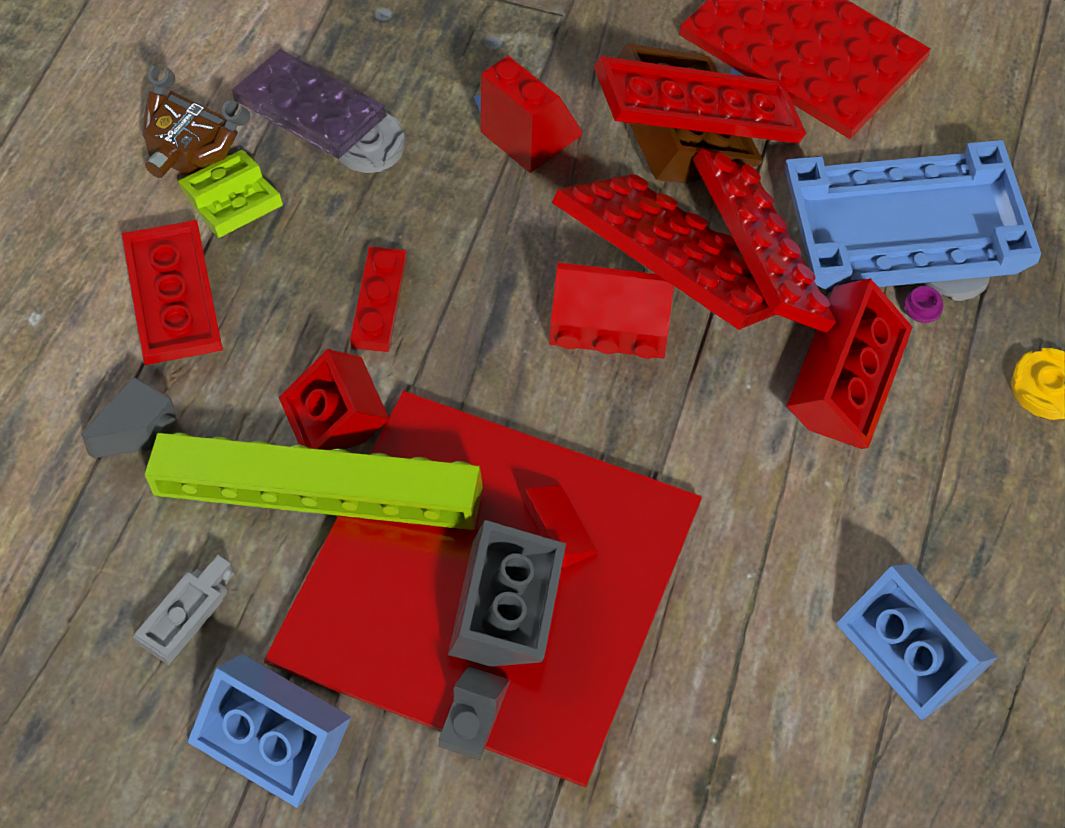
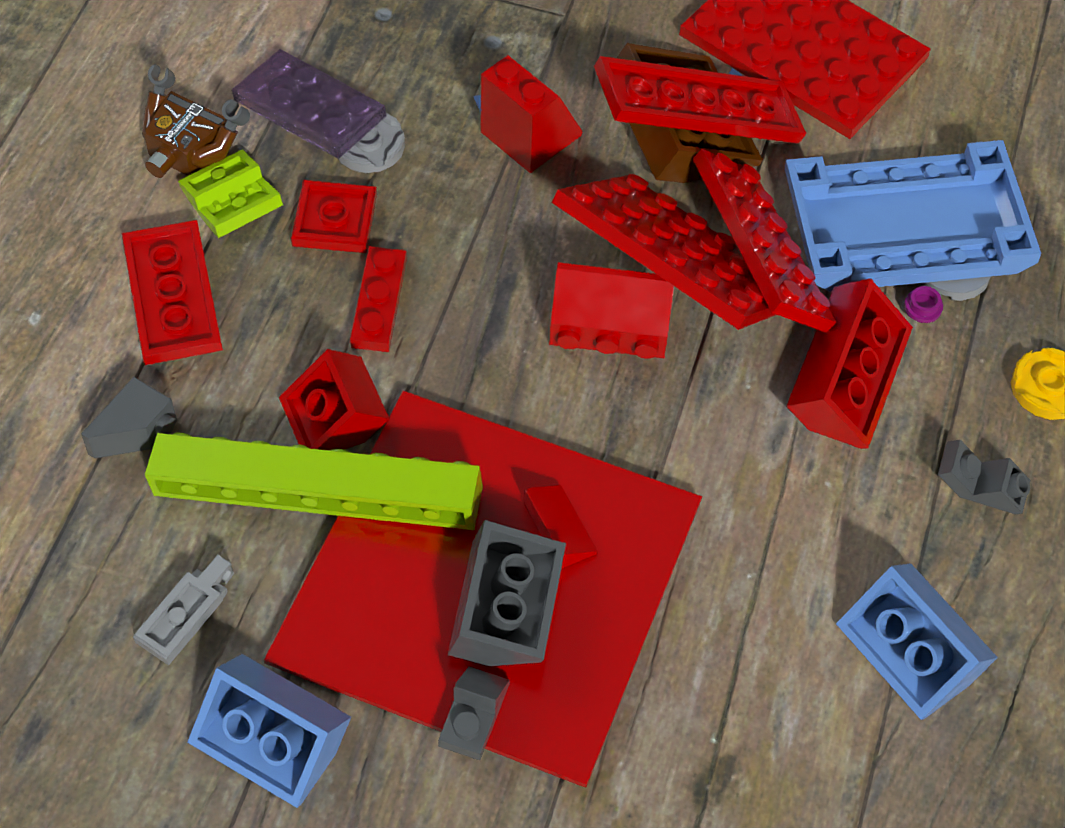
none -> red tile [291,180,377,253]
none -> dark grey slope [938,439,1031,515]

